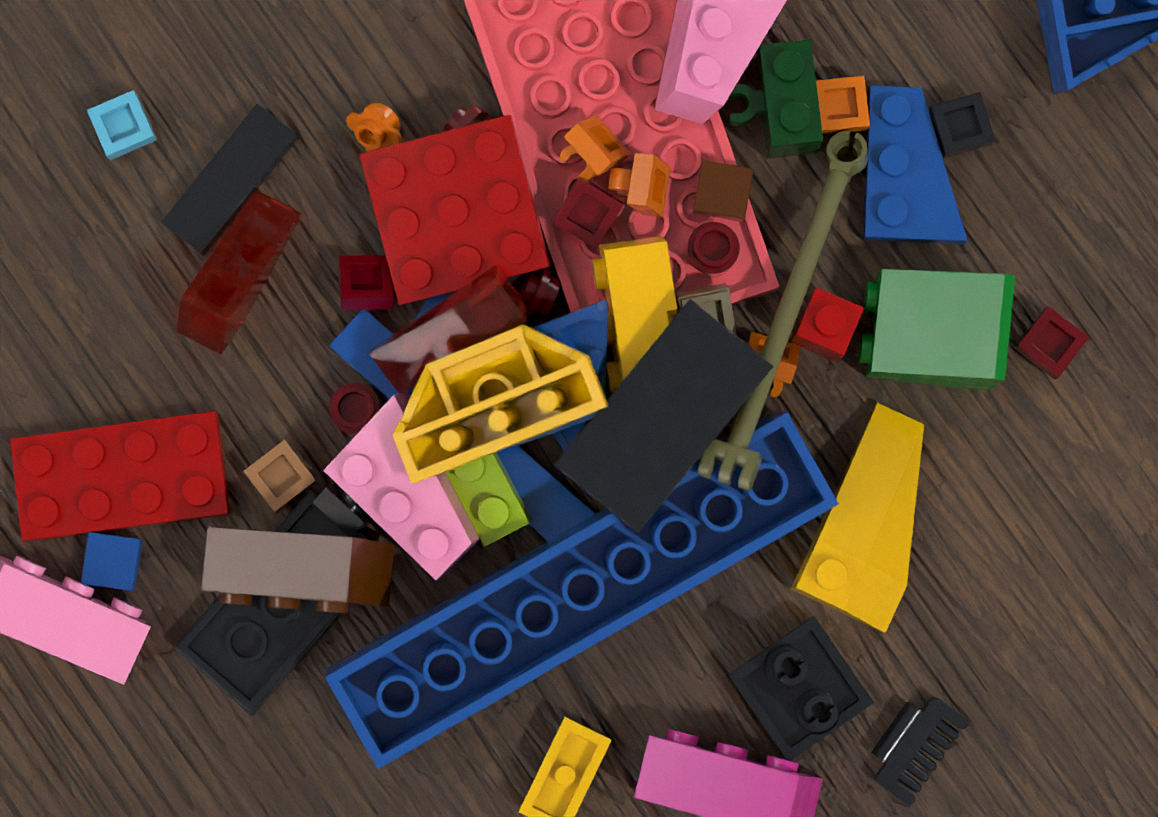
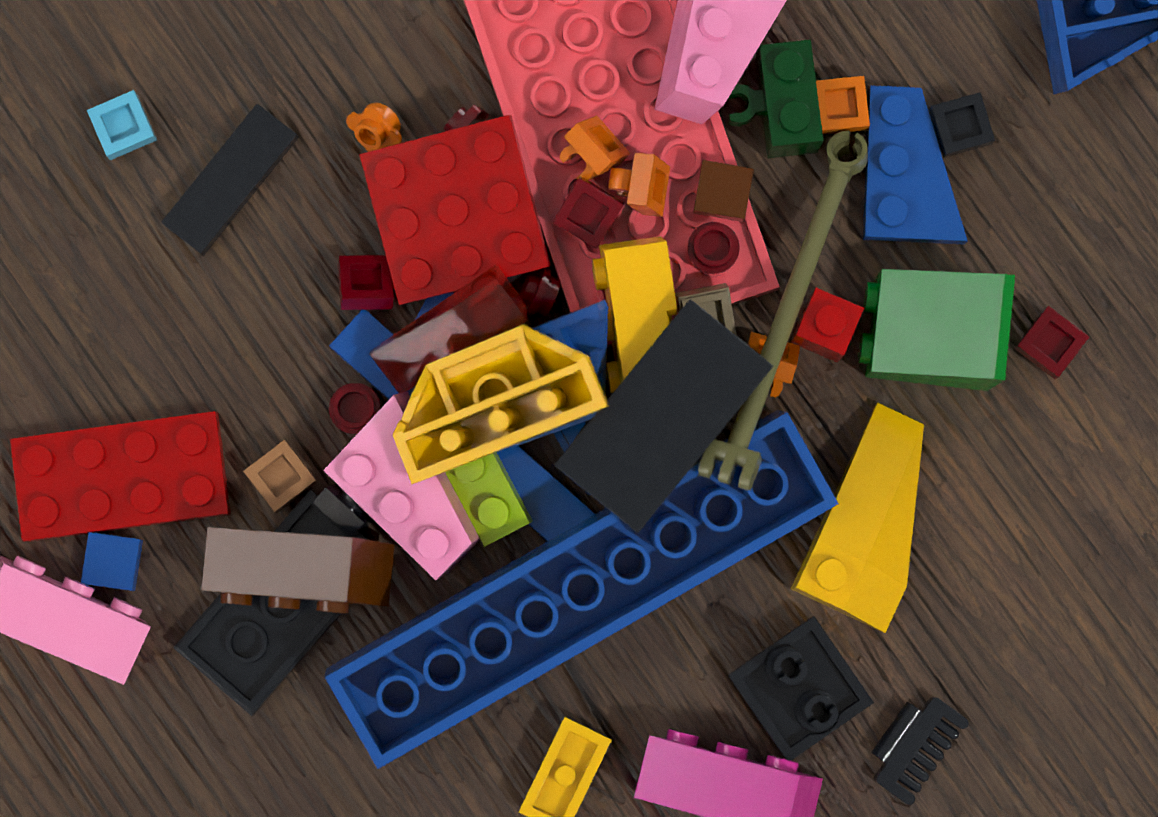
clear red slope [176,190,301,355] -> none

